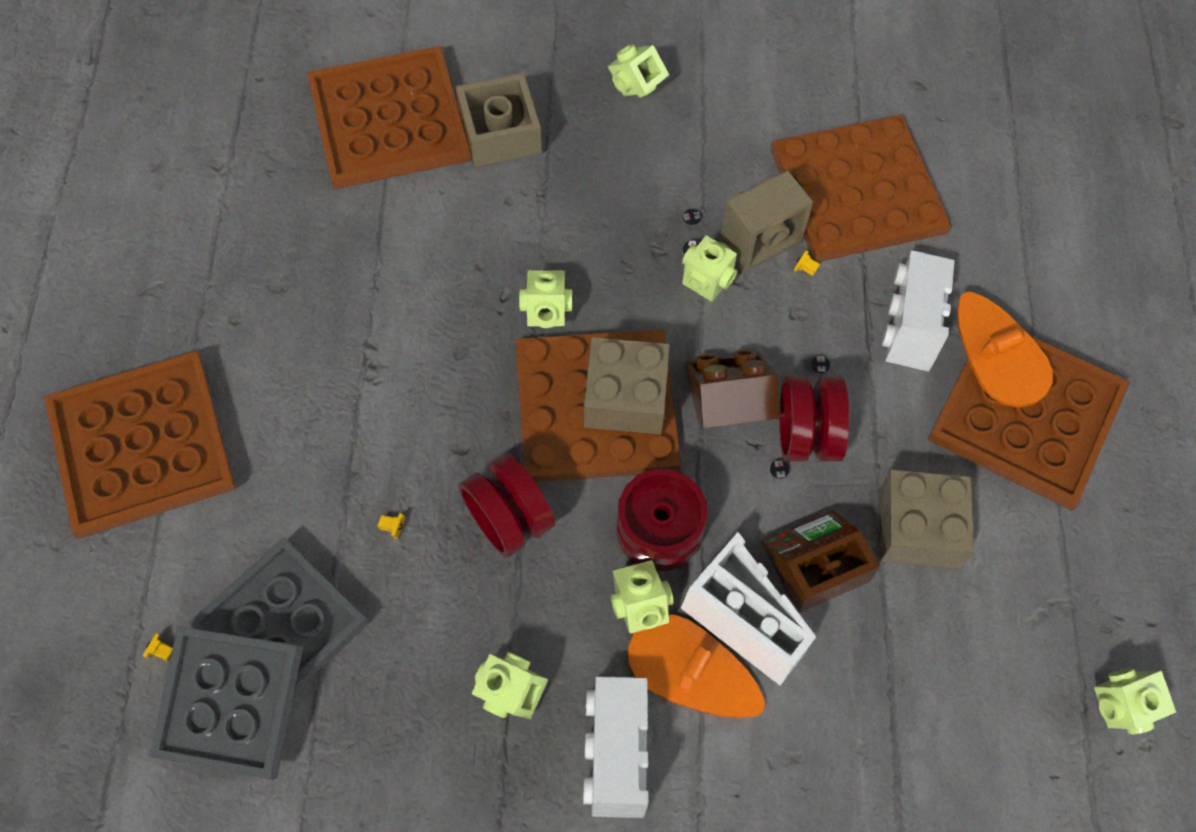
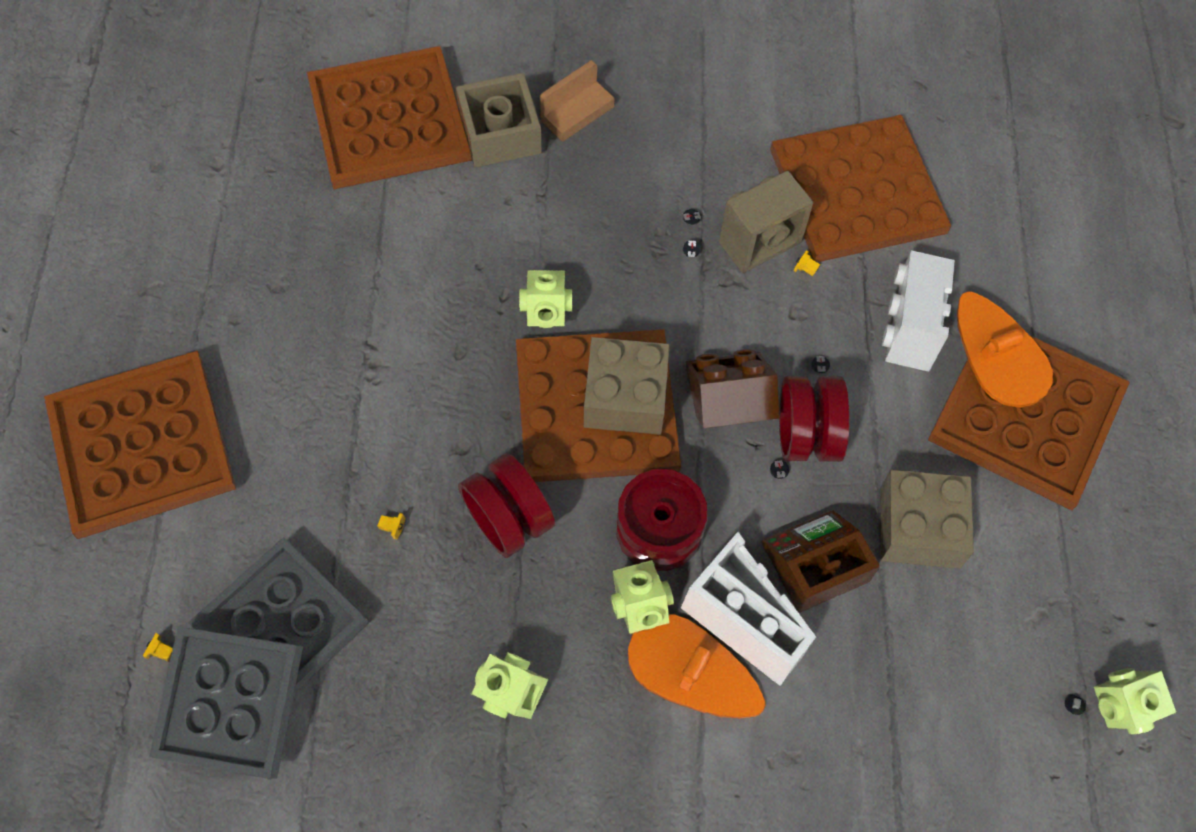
white wedge [583,677,648,818] -> none
yellowish green brick [608,44,669,97] -> none
yellowish green brick [682,235,737,302] -> none
none -> medium nougat panel [540,60,615,142]
none -> black piece [1064,695,1086,715]

